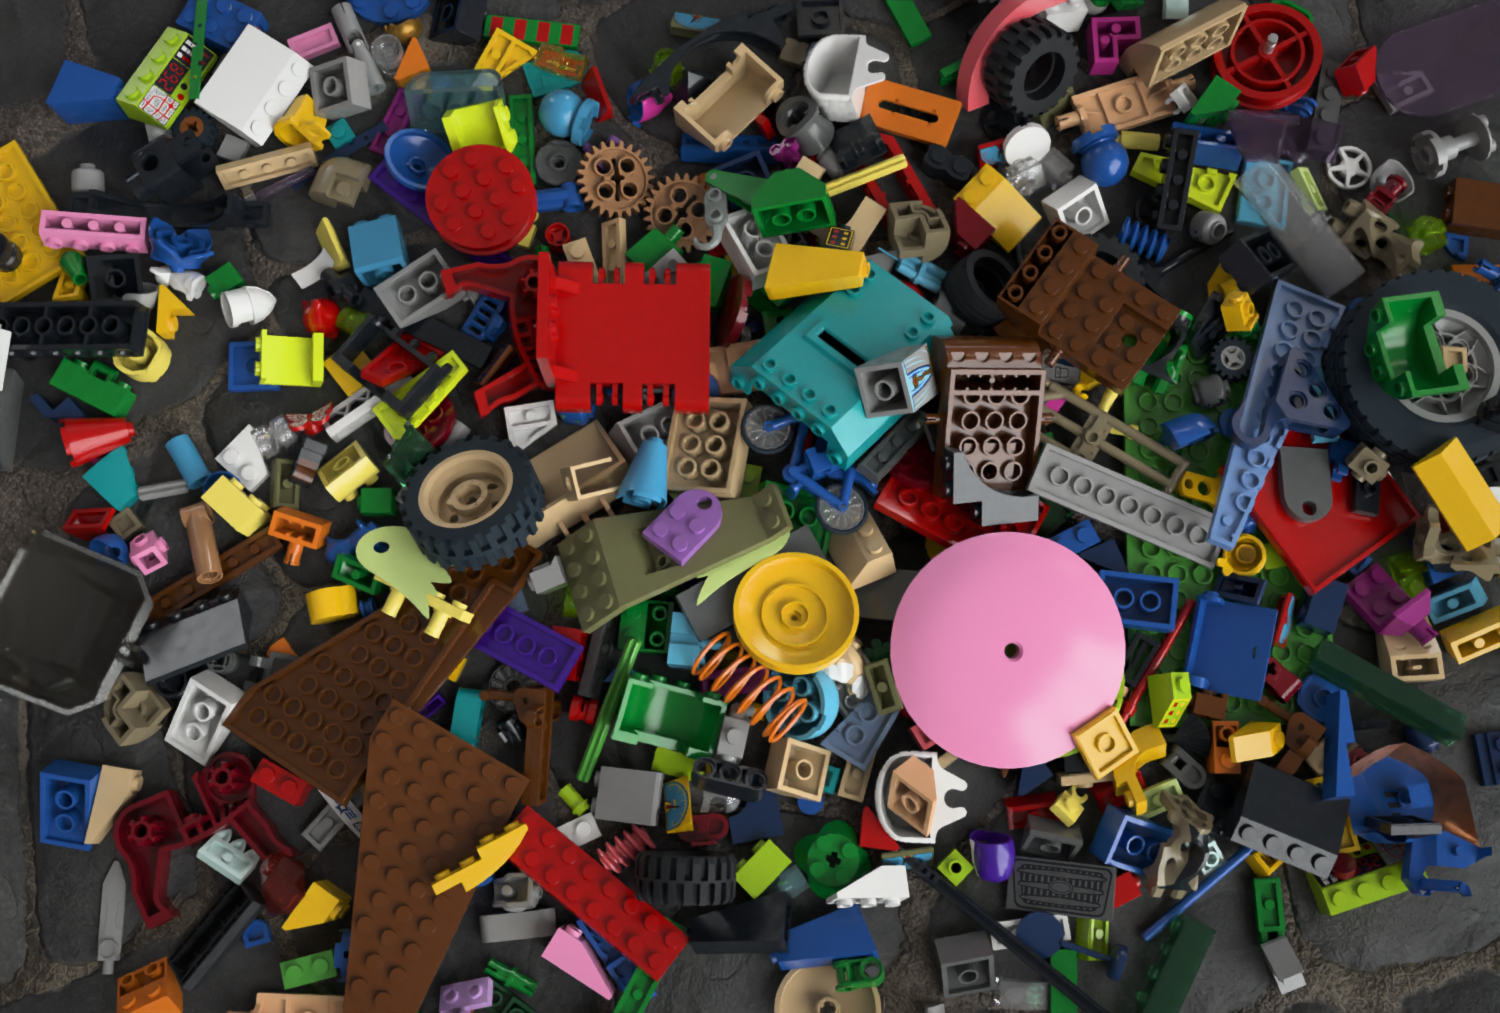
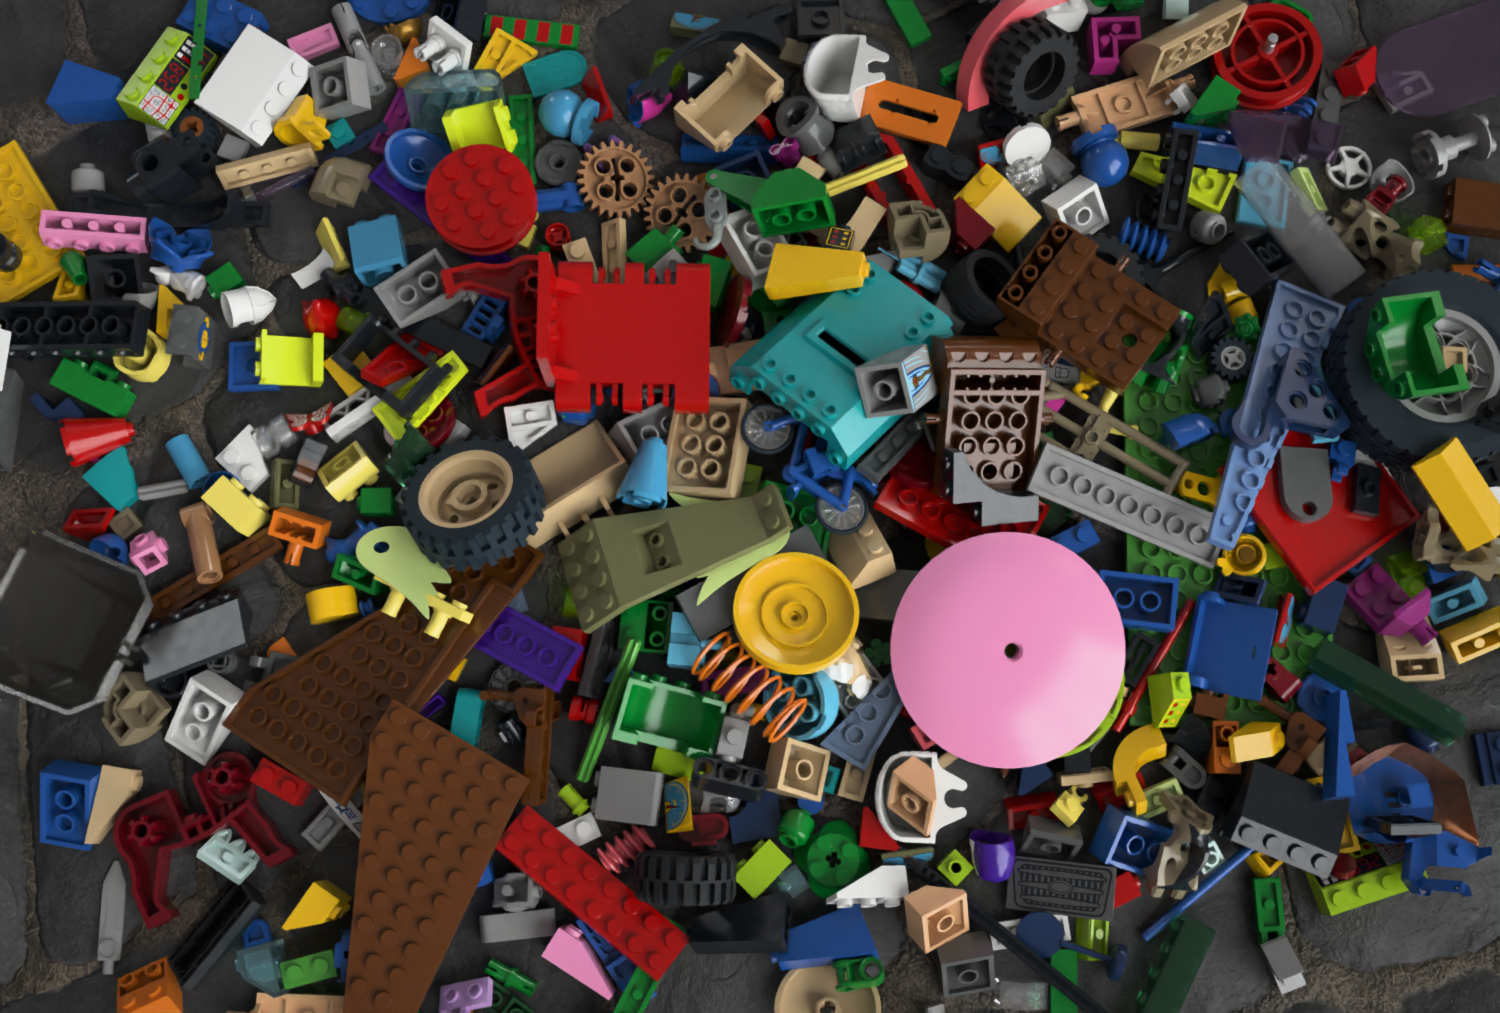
clear red slope [260,850,306,917] -> none
yellow slope [431,820,528,895] -> none
light grey window [527,555,569,594] -> none
clear yellow slope [533,43,589,82] -> none
tan piece [560,457,619,502] -> none
medium lavender plate [642,489,722,566] -> none
olive slope [863,658,903,716] -> none
yellow tile [1071,706,1139,780] -> none
dark blue slope [1078,539,1129,573] -> none
yellow brick [1220,291,1259,331] -> none
dark tan brick [1344,441,1390,485] -> none
none -> dark grey panel [165,304,218,371]
none -> clear light blue slope [235,938,294,998]
none -> white plate [414,15,473,83]
none -> green head [776,808,815,848]
none -> light nougat slope [904,885,969,954]

